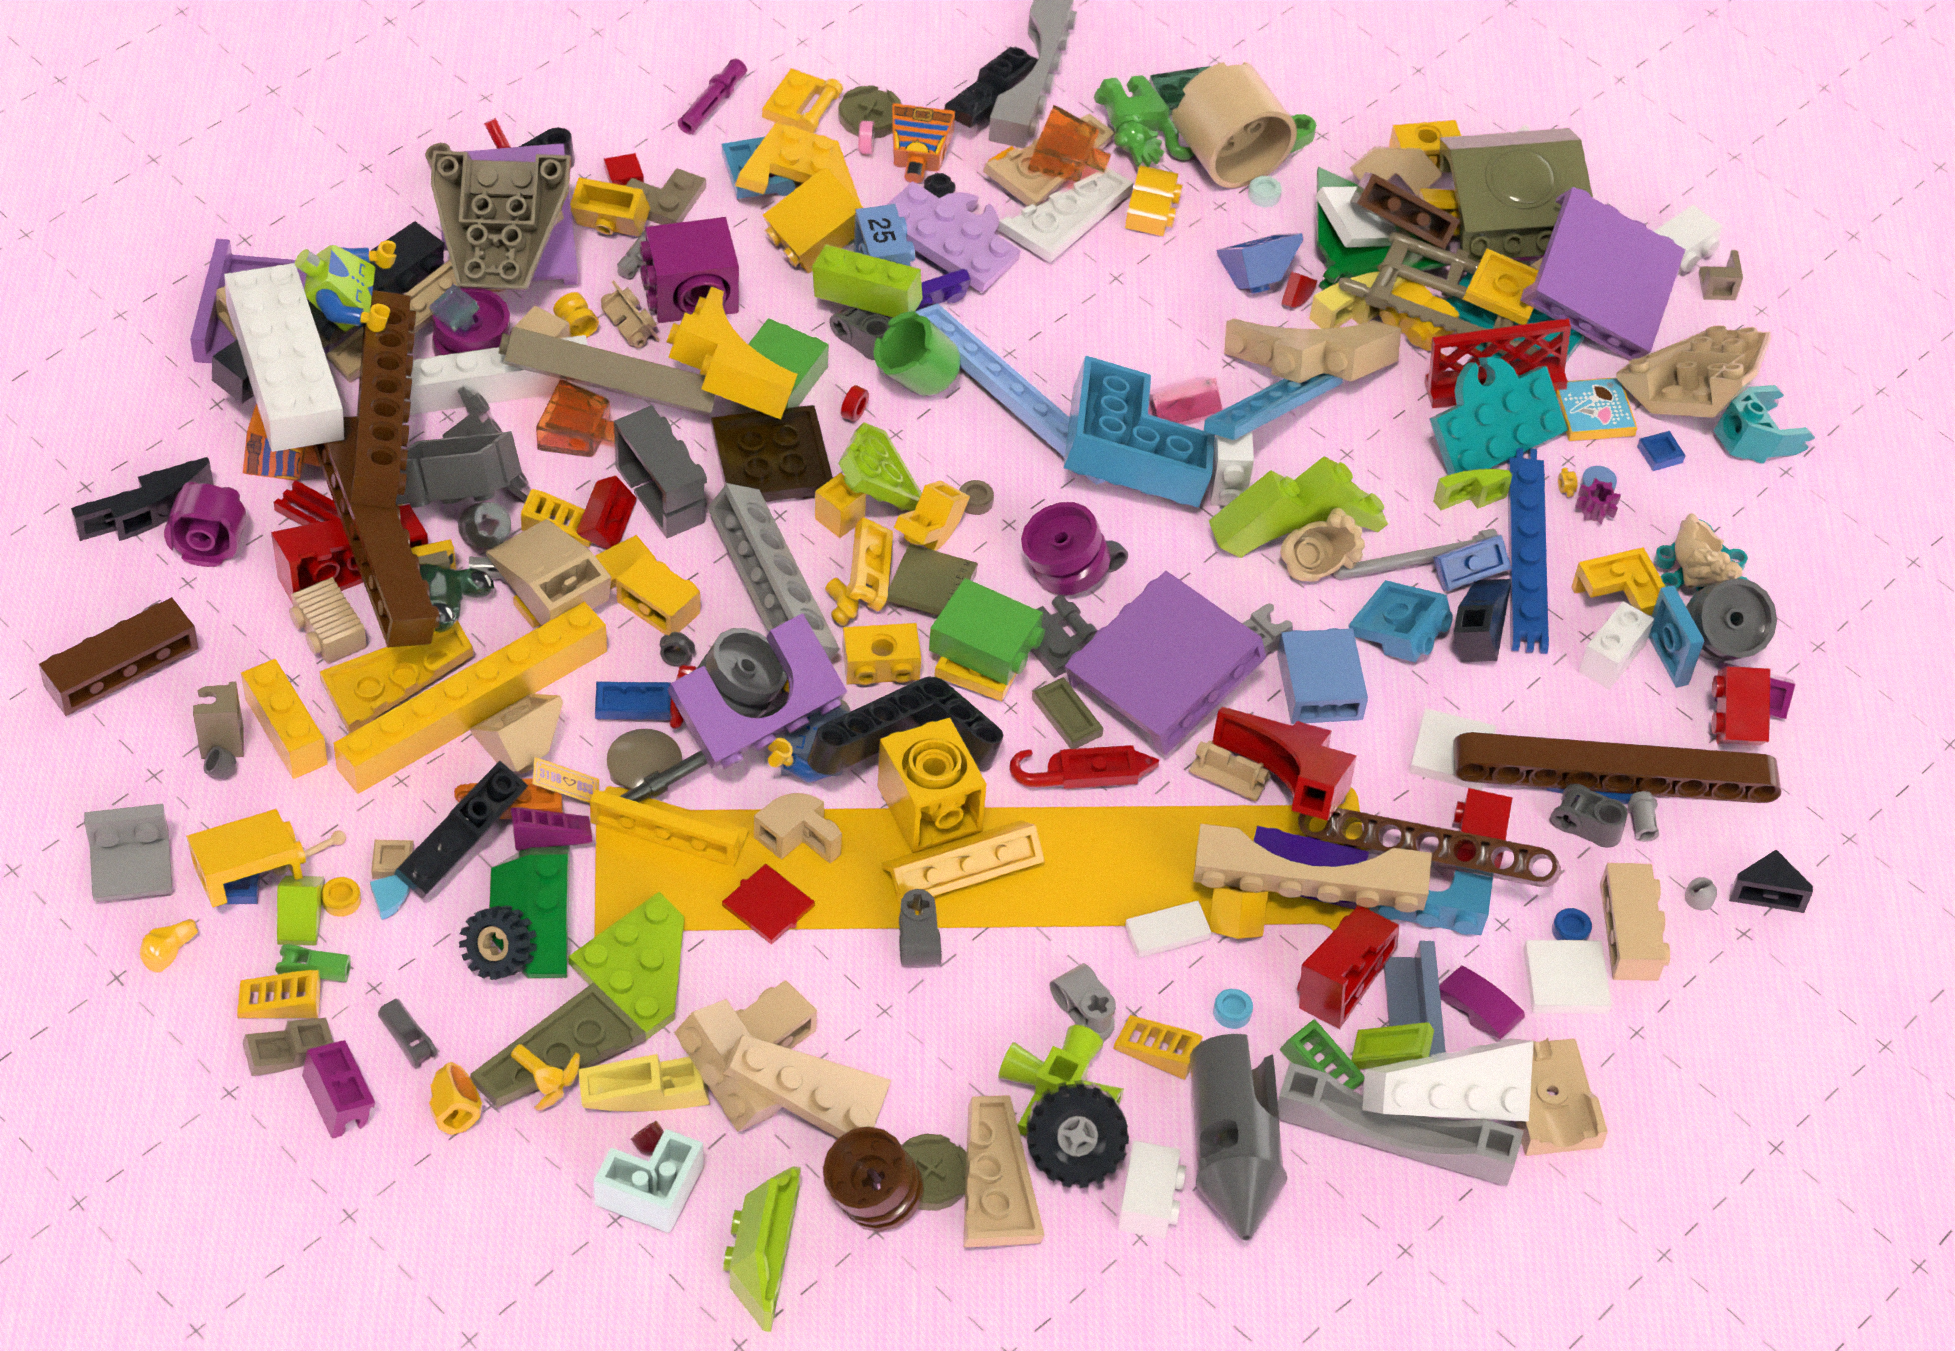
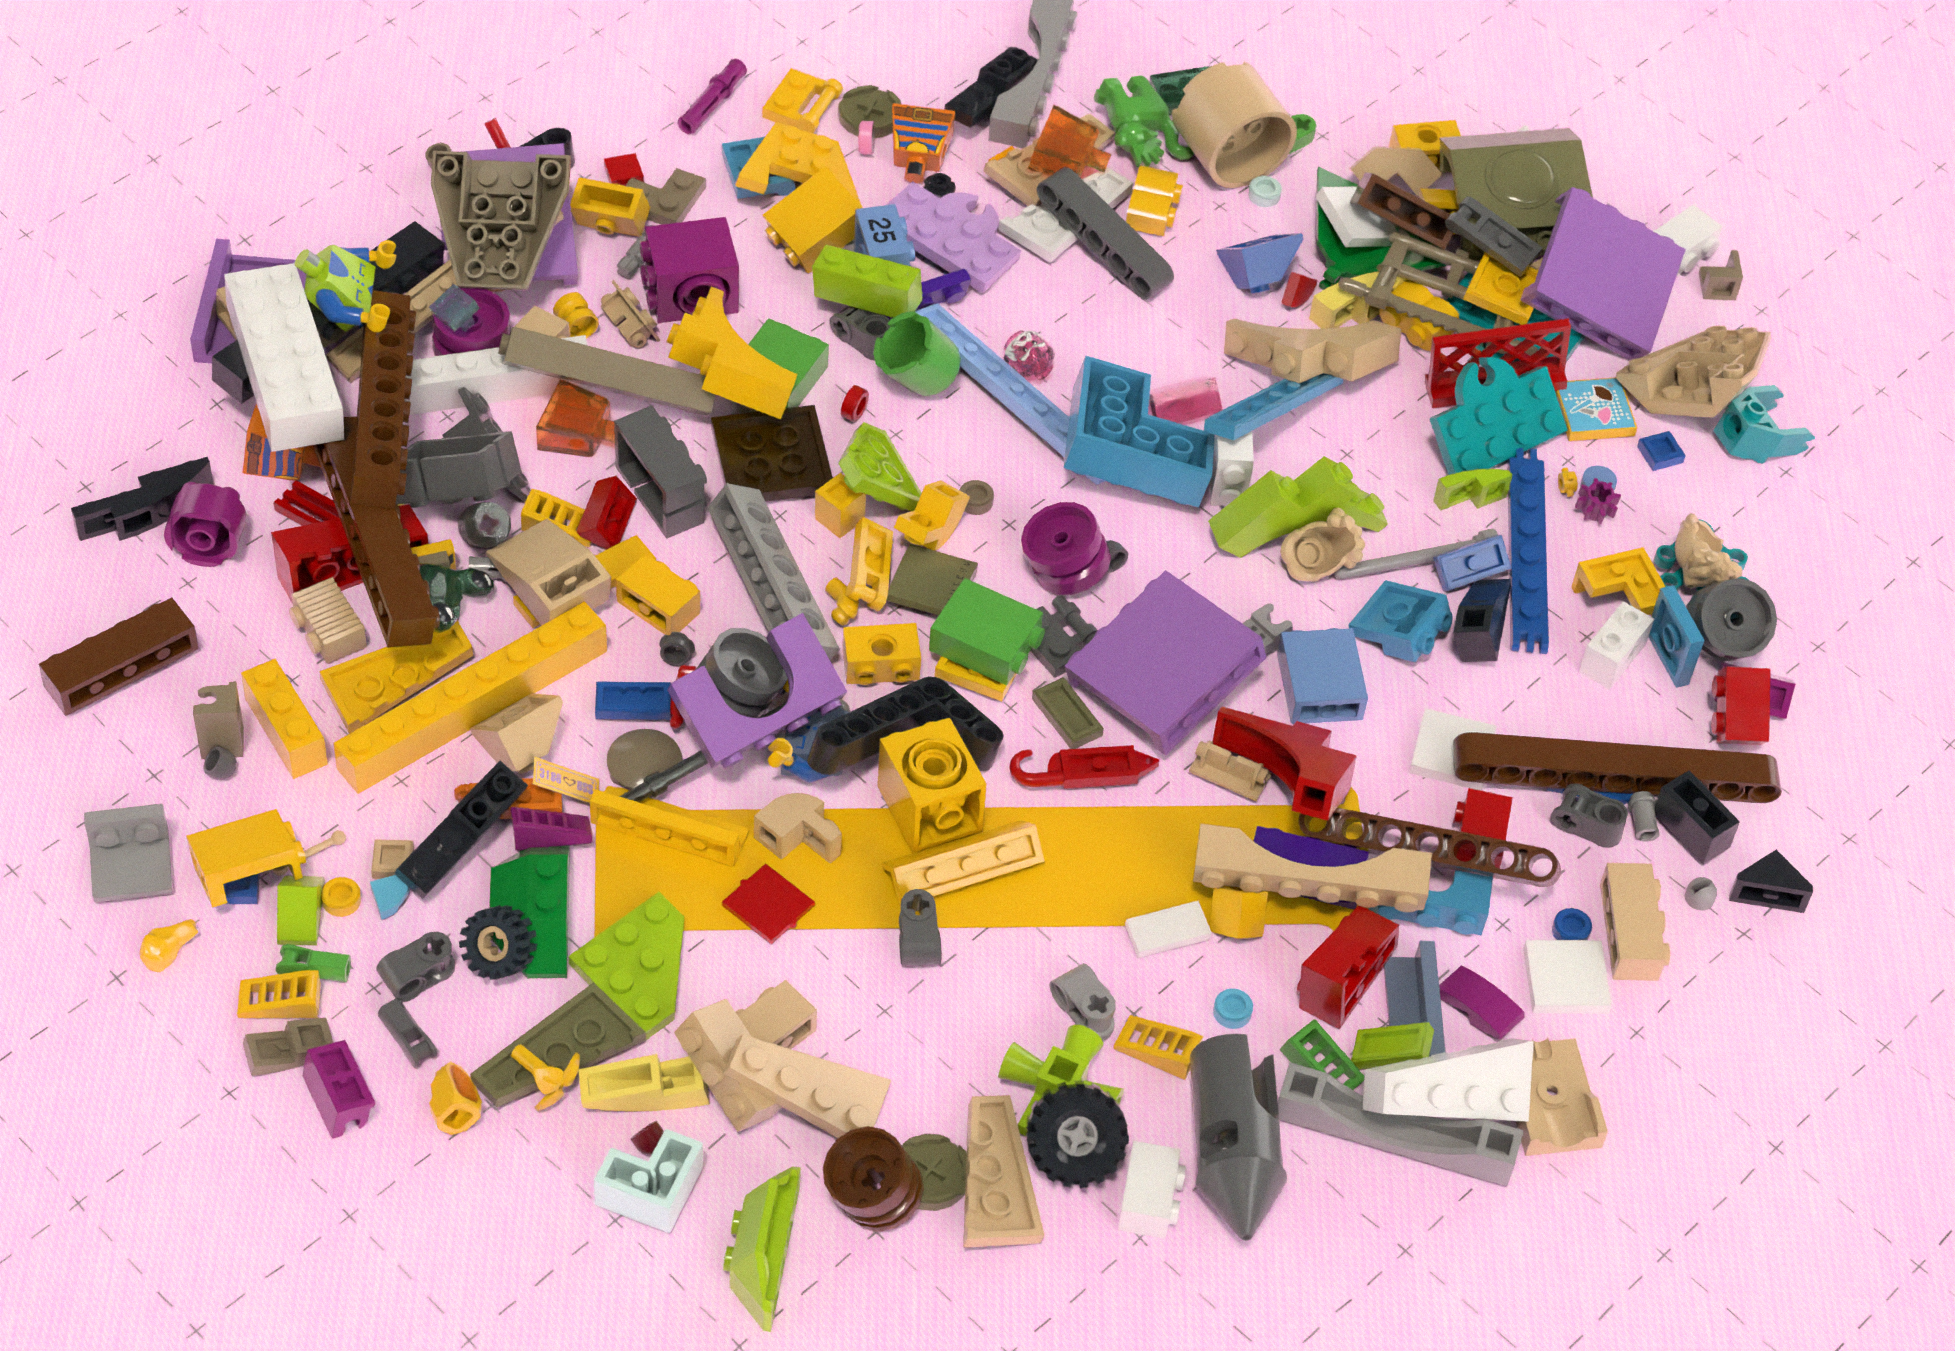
none -> dark grey piece [376,931,456,1002]
none -> clear pink head [1004,330,1055,382]
none -> dark grey beam [1036,167,1174,300]
none -> dark grey plate [1445,196,1542,277]
none -> black brick [1654,770,1740,864]

